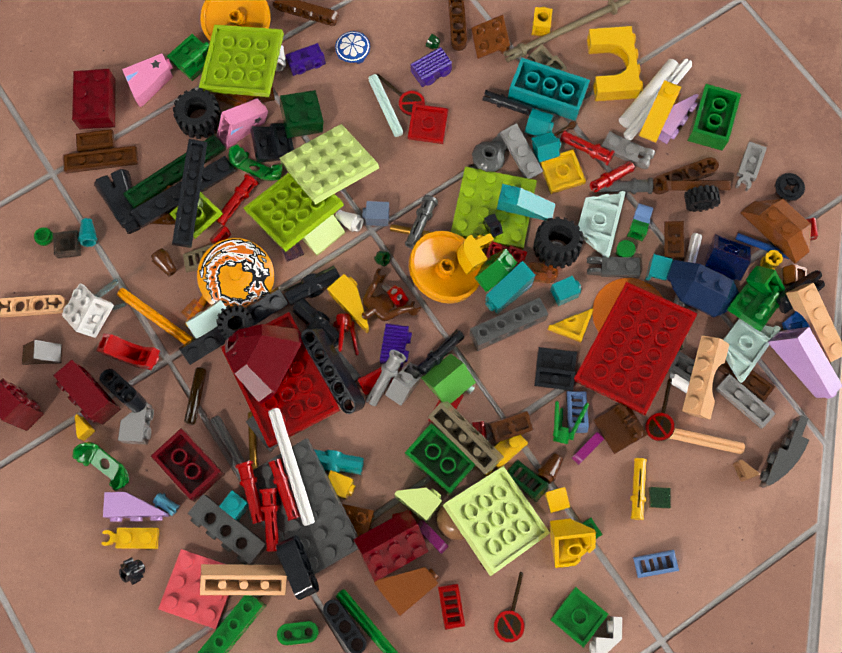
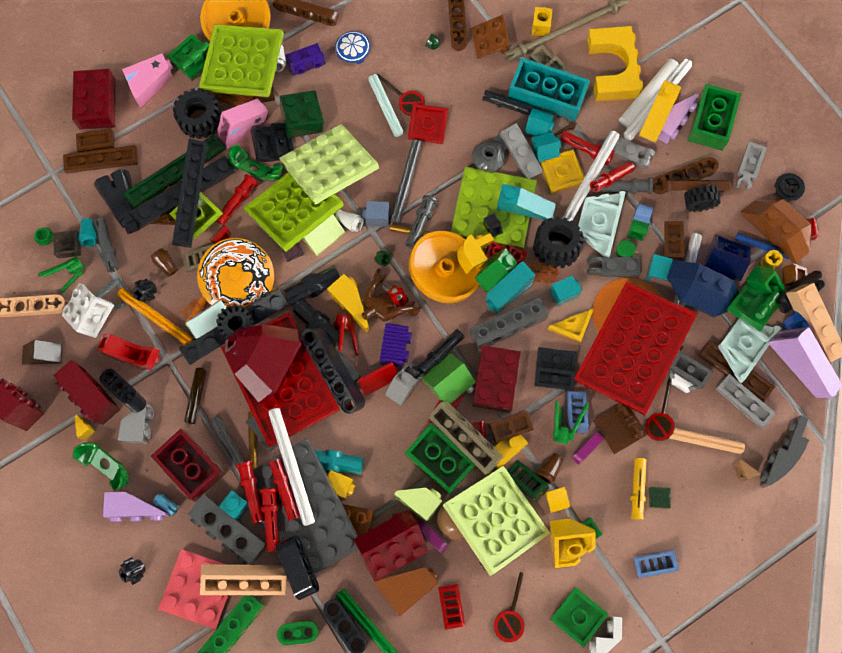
yellow plate [101,528,159,549] -> none
light grey pin [366,350,406,406] -> none
dark purple brick [410,47,452,87] -> none
light nougat arch [682,336,729,420] -> none
none -> green plant [38,256,85,293]
none -> dark grey pin [93,218,119,272]
none -> black gear [133,278,157,302]
none -> dark grey axle [390,140,422,224]
none -> dark red brick [472,345,521,413]
none -> white axle [562,131,620,221]

